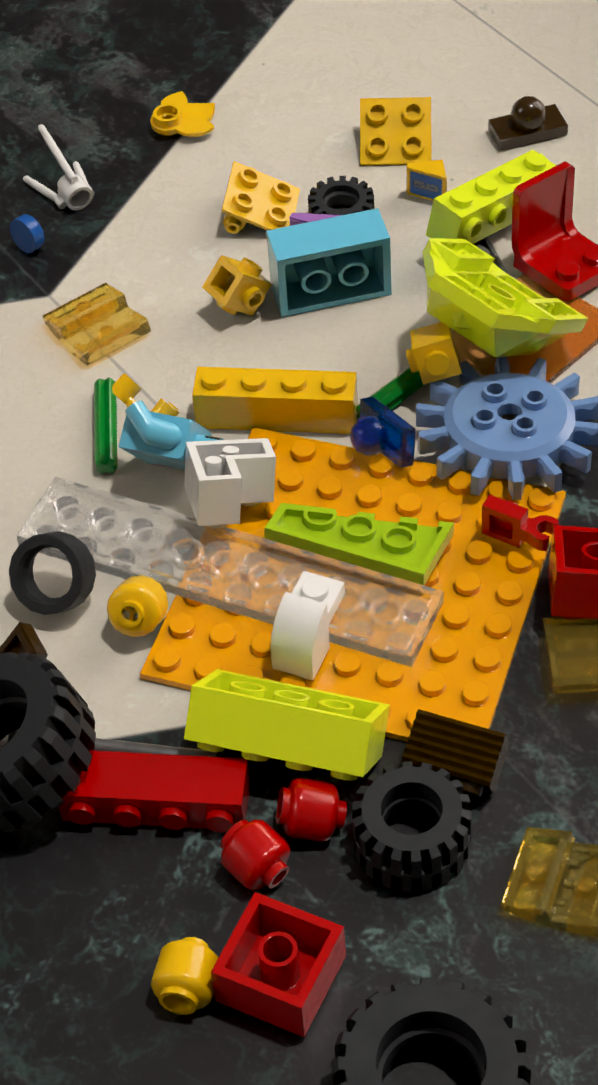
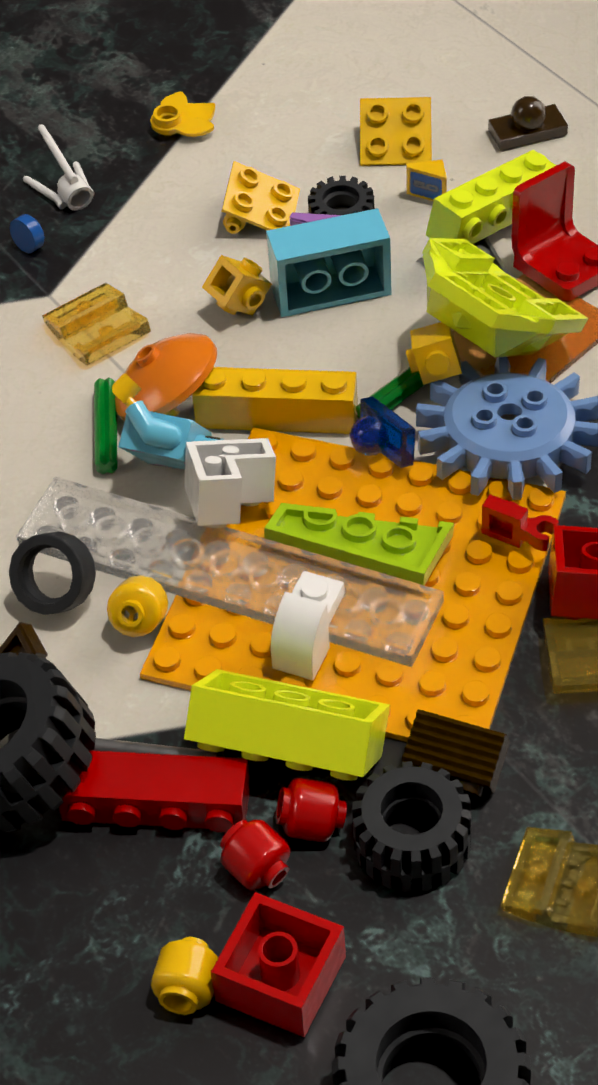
none -> orange dish [115,333,217,421]

